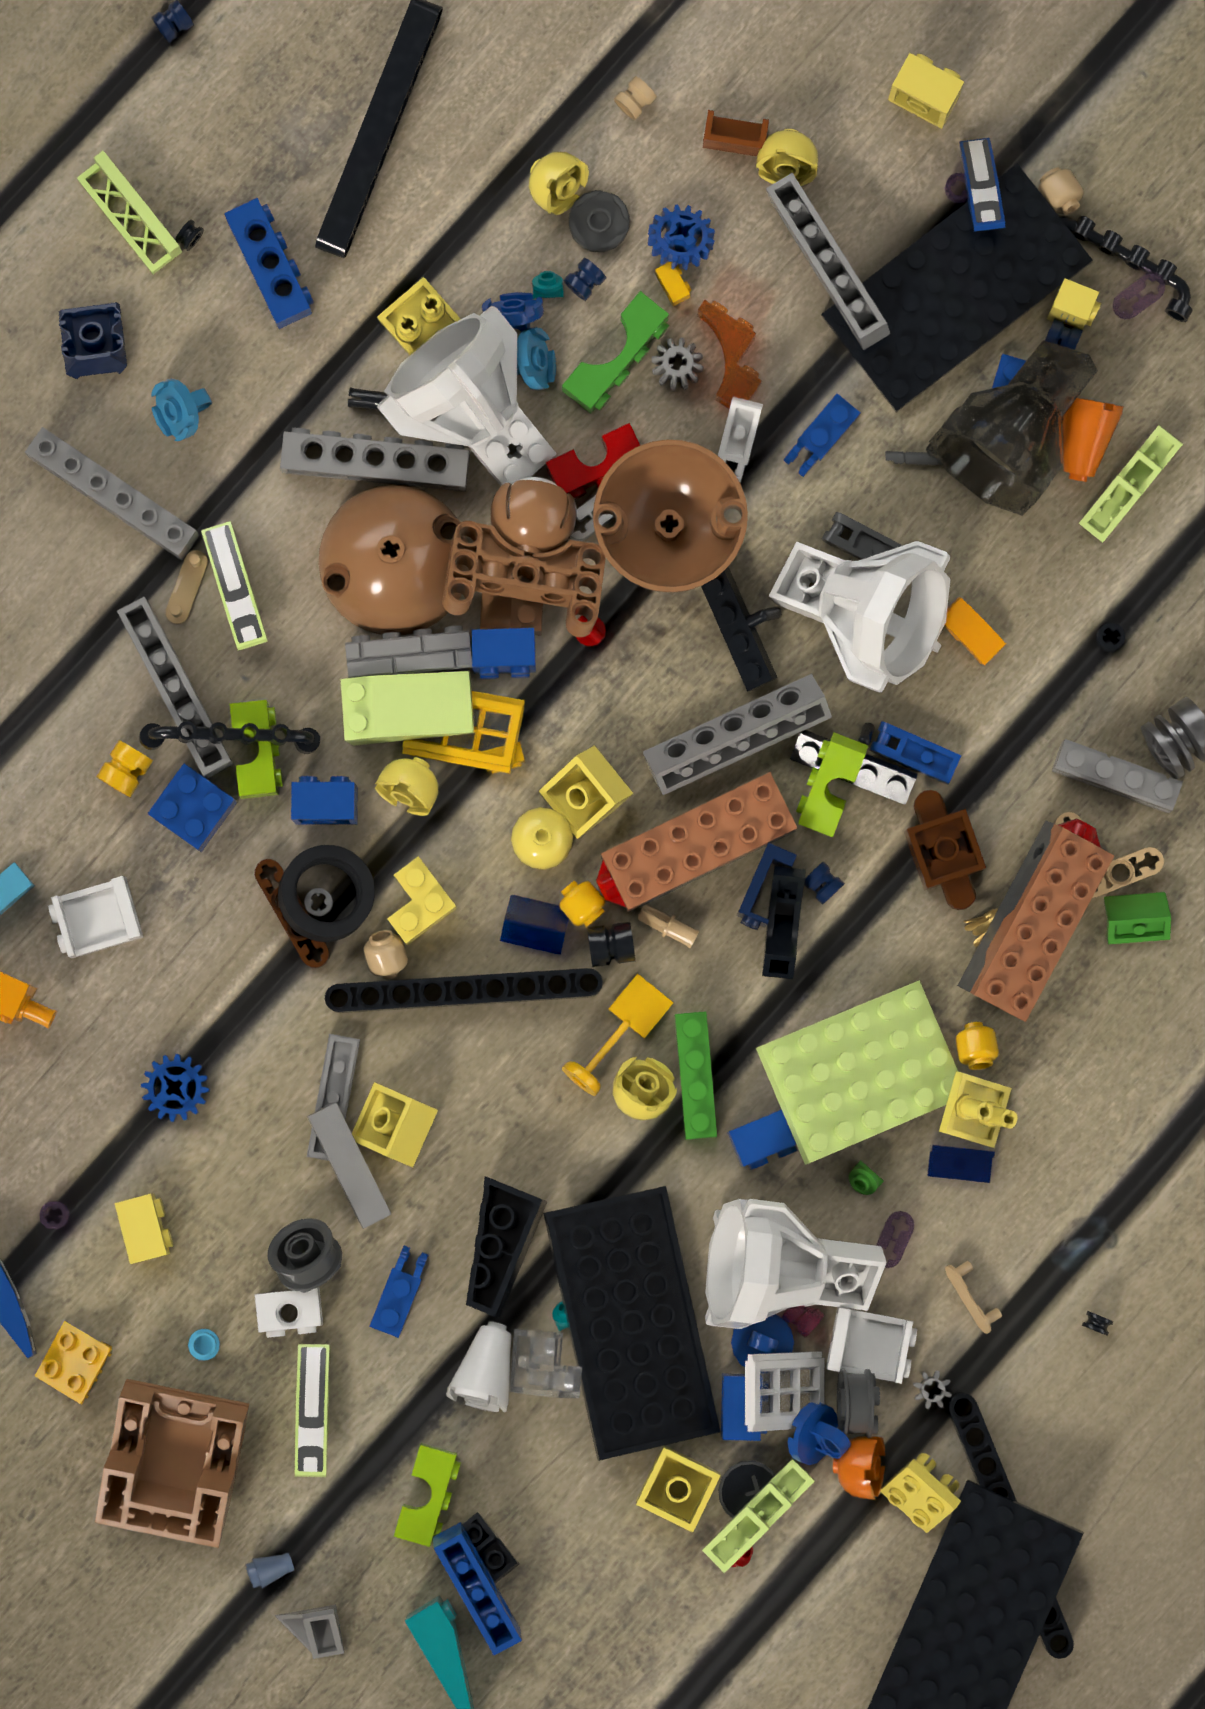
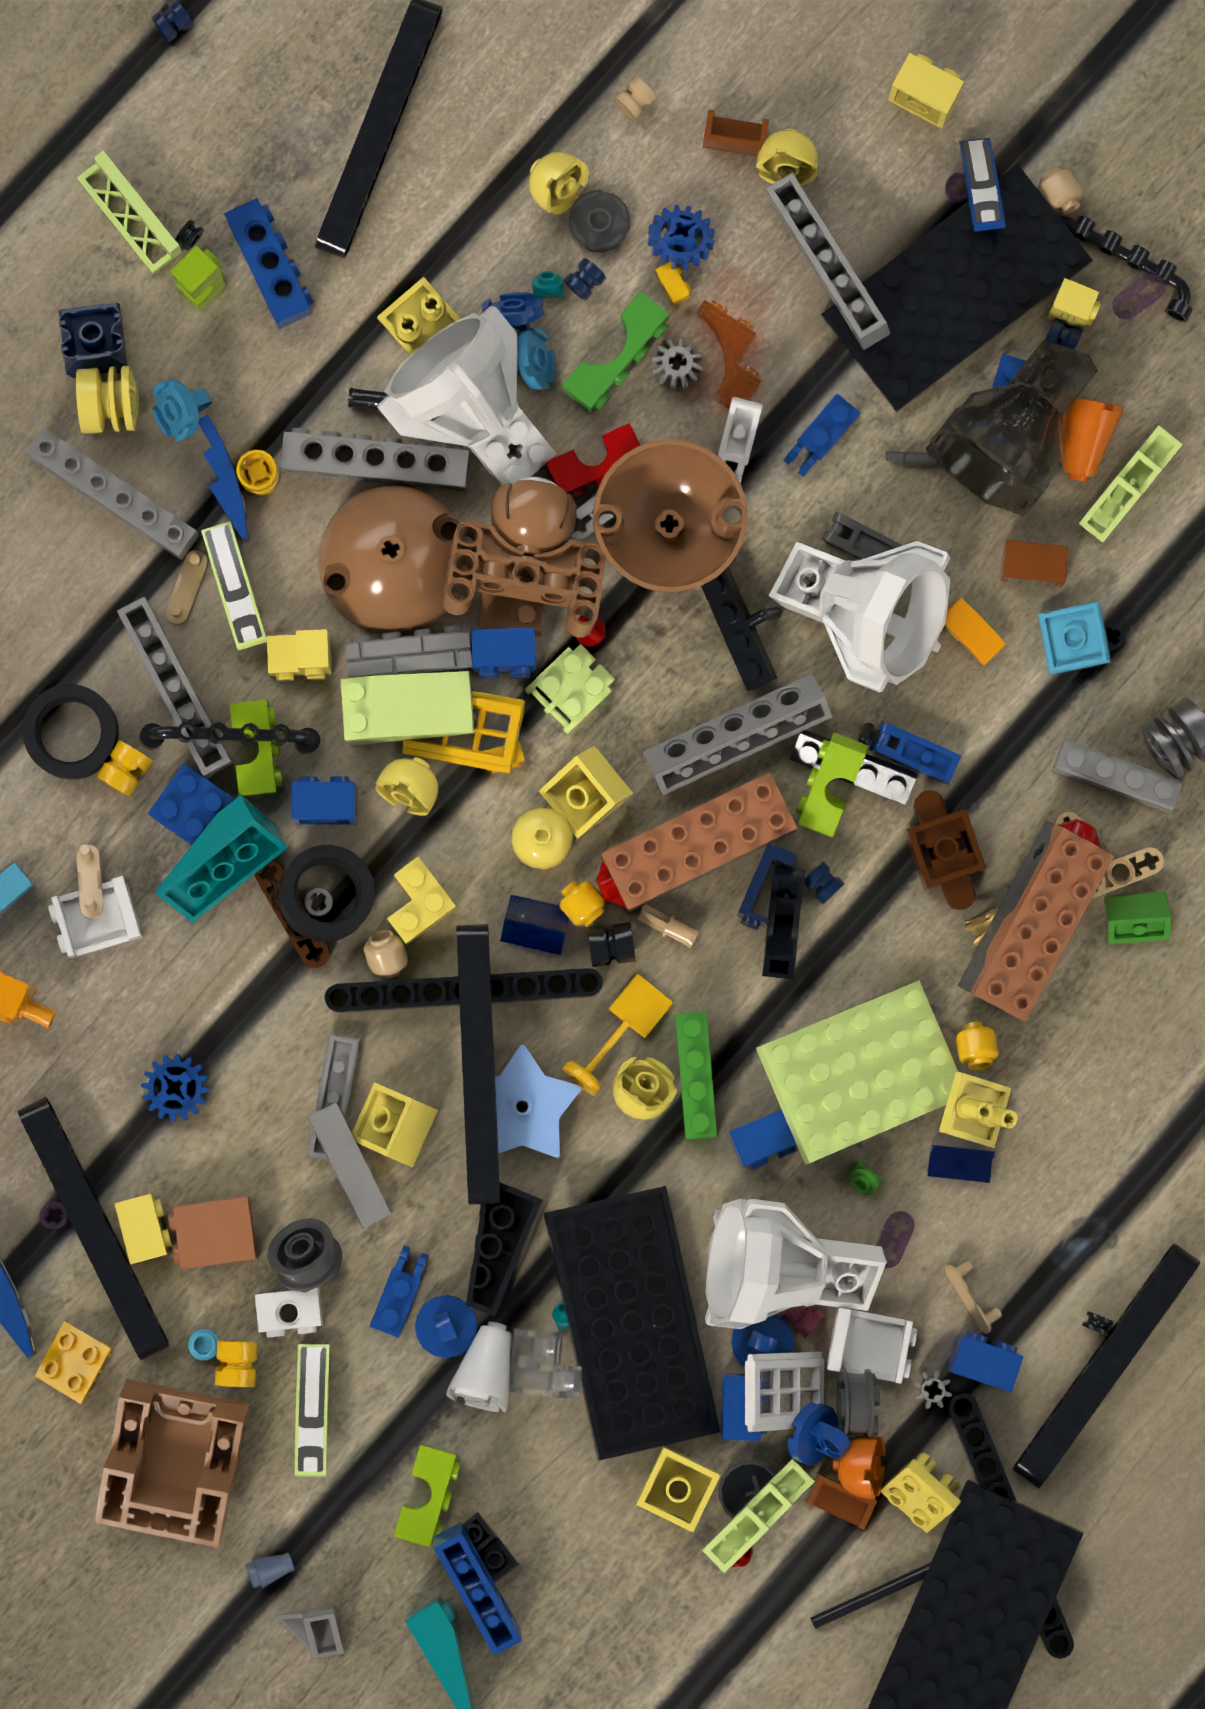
none -> black beam [17,1097,169,1360]
none -> black tyre [22,684,119,780]
none -> light yellow wheel [76,366,139,434]
none -> tan piece [76,844,104,919]
none -> teal slope [155,795,288,923]
none -> nougat panel [168,1196,258,1269]
none -> lime arch [170,245,226,312]
none -> blue slope [198,415,249,542]
none -> yellow wheel [214,1340,258,1387]
none -> yellow wheel [236,450,280,497]
none -> light yellow brick [267,629,332,681]
none -> blue tile [415,1295,478,1358]
none -> black beam [456,924,500,1205]
none -> light blue plate [495,1045,582,1158]
none -> yellowish green plate [524,644,615,735]
none -> dark orange panel [805,1473,877,1530]
none -> black bar [810,1562,931,1629]
none -> blue brick [946,1331,1024,1393]
none -> dark orange panel [1000,540,1069,587]
none -> black beam [1012,1243,1200,1489]
none -> medium azure tile [1038,601,1112,675]

